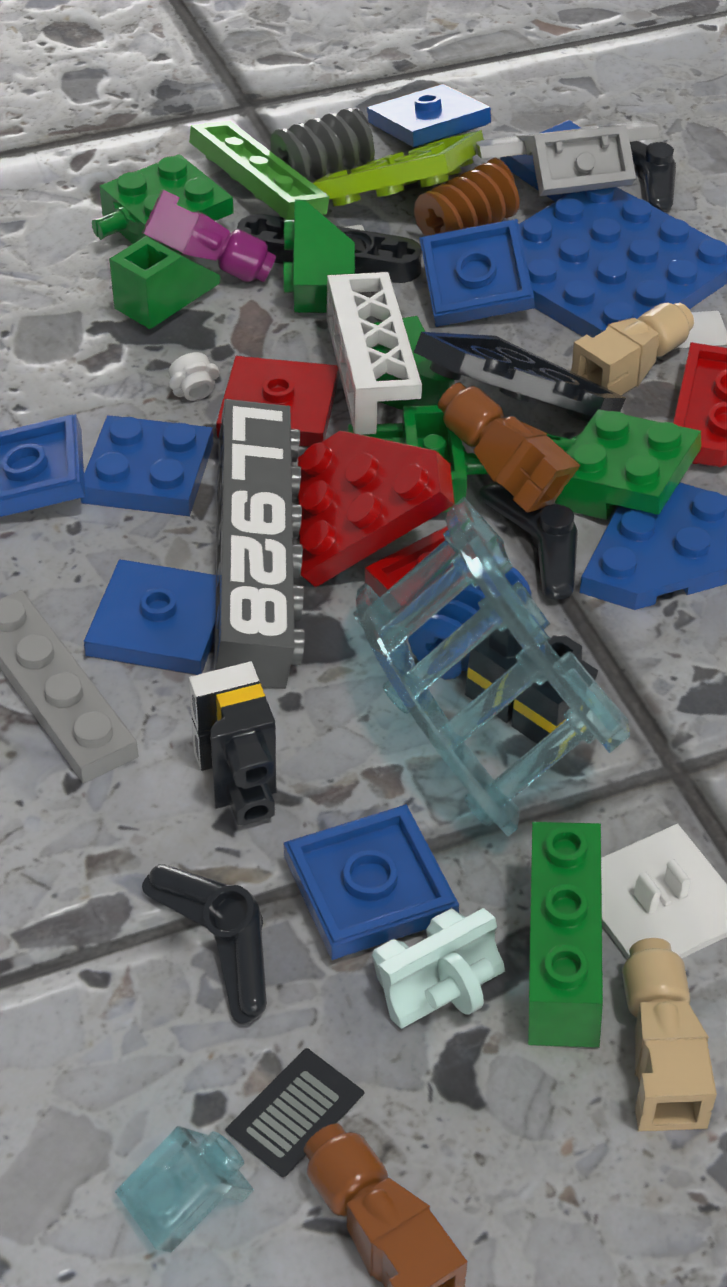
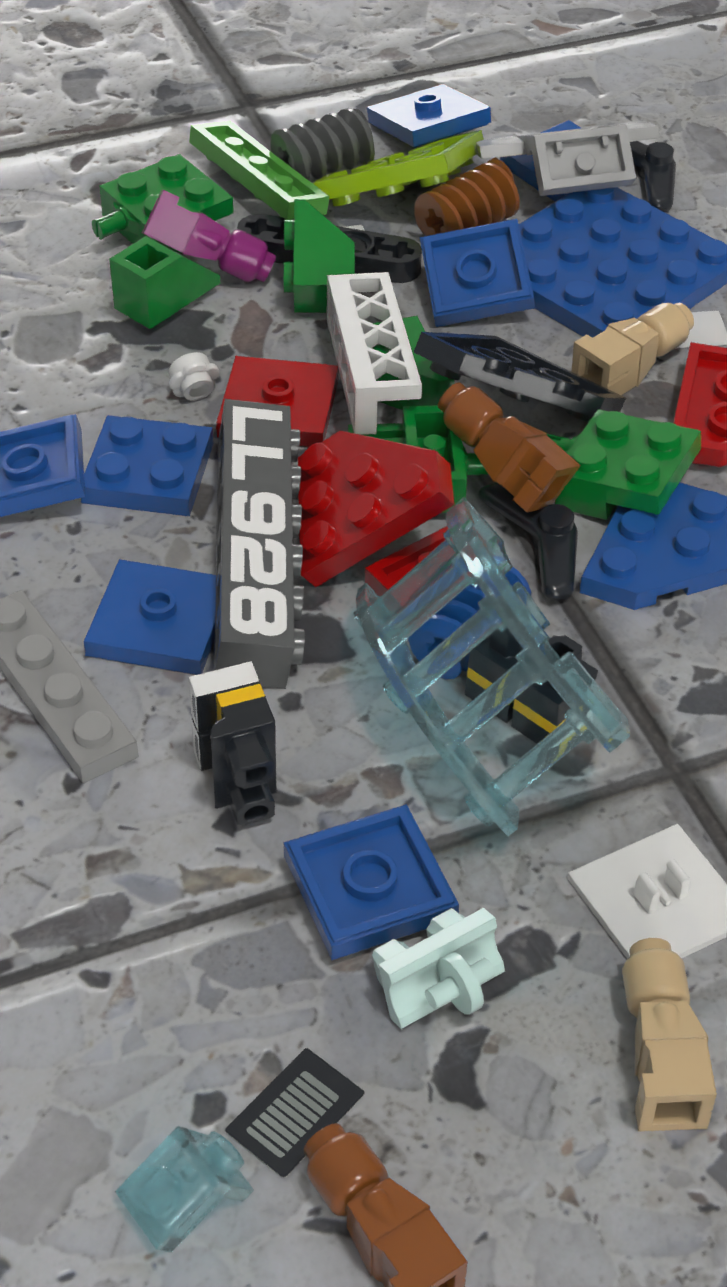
black piece [142,864,267,1025] -> none
green brick [528,822,603,1048] -> none

